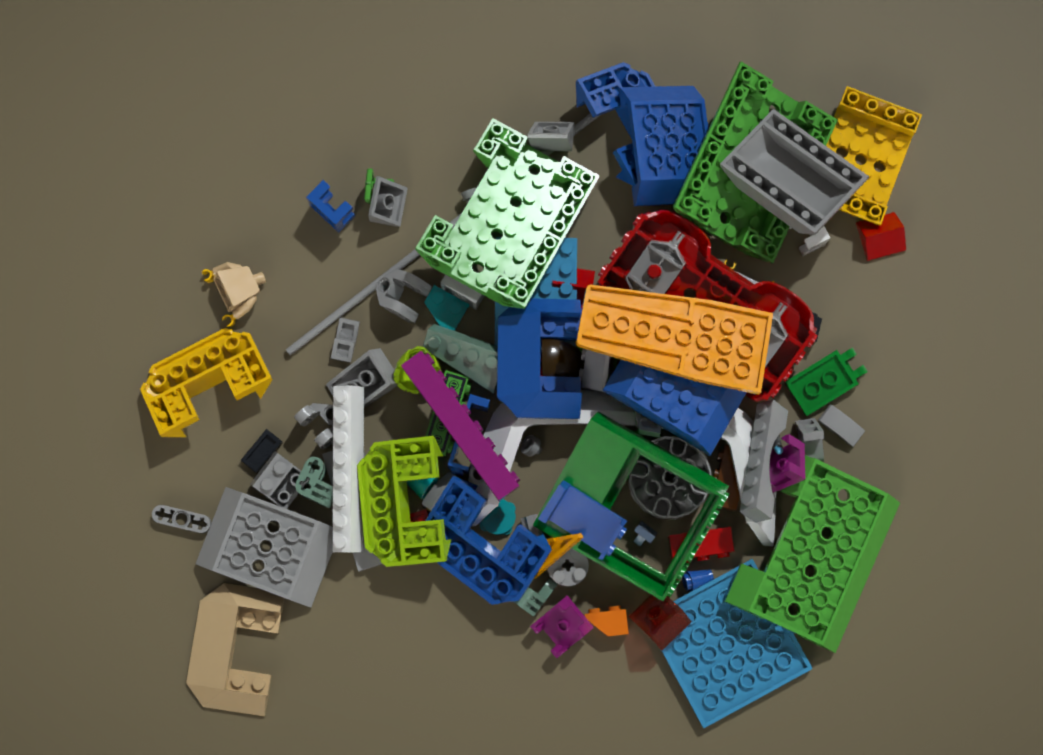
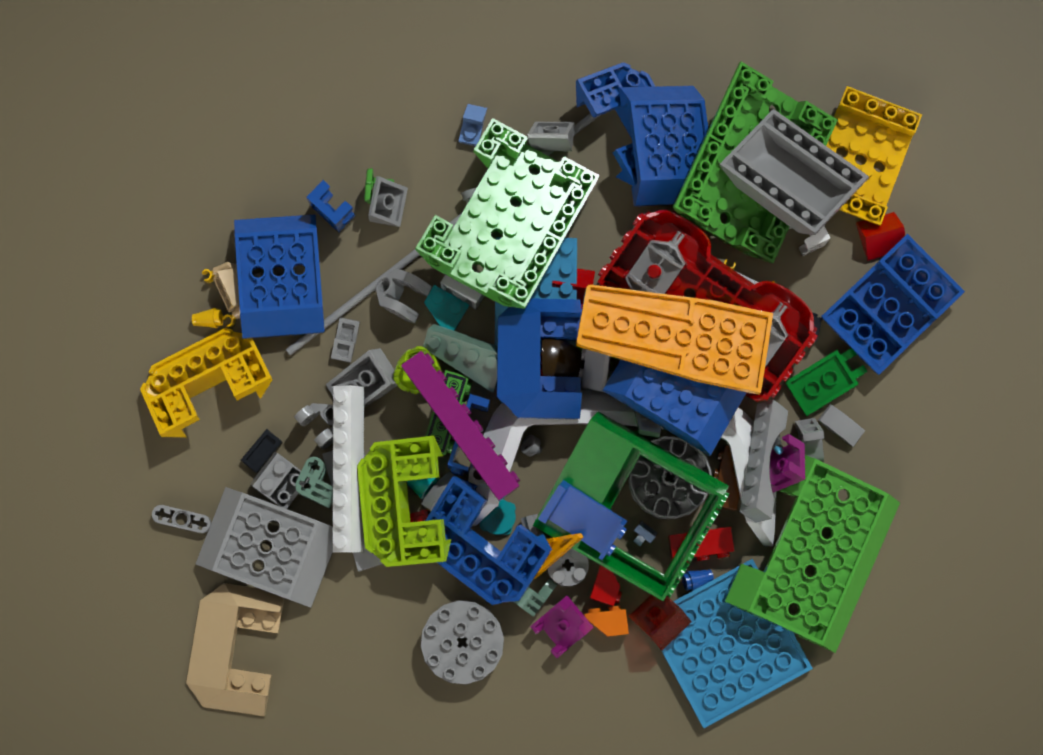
none -> yellow cone [192,308,223,328]
none -> blue slope [234,214,325,339]
none -> light grey brick [421,601,504,684]
none -> medium blue slope [459,104,487,147]
none -> red slope [589,565,622,606]
none -> blue slope [821,234,965,375]

